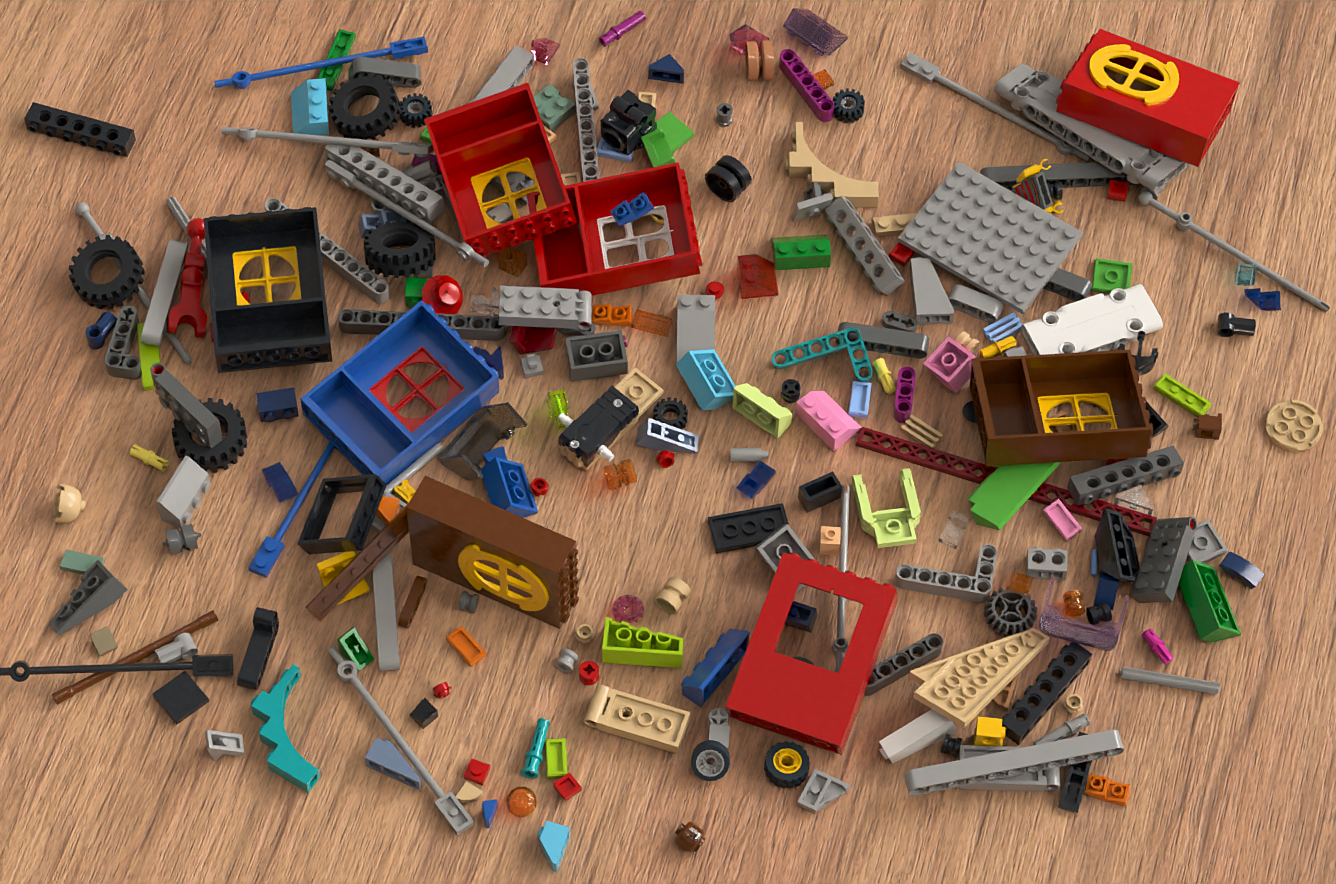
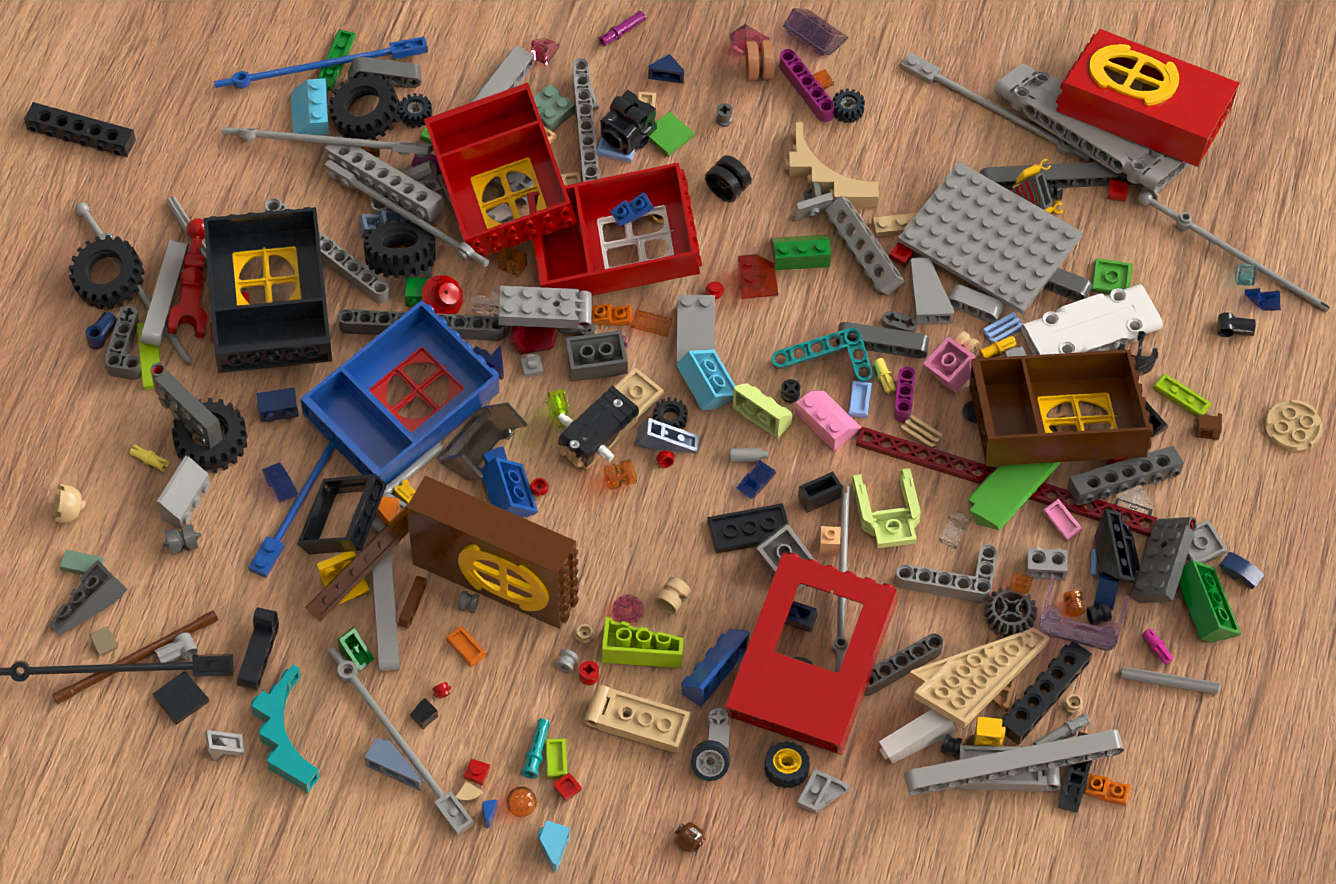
bright green panel [641,128,676,167] -> none

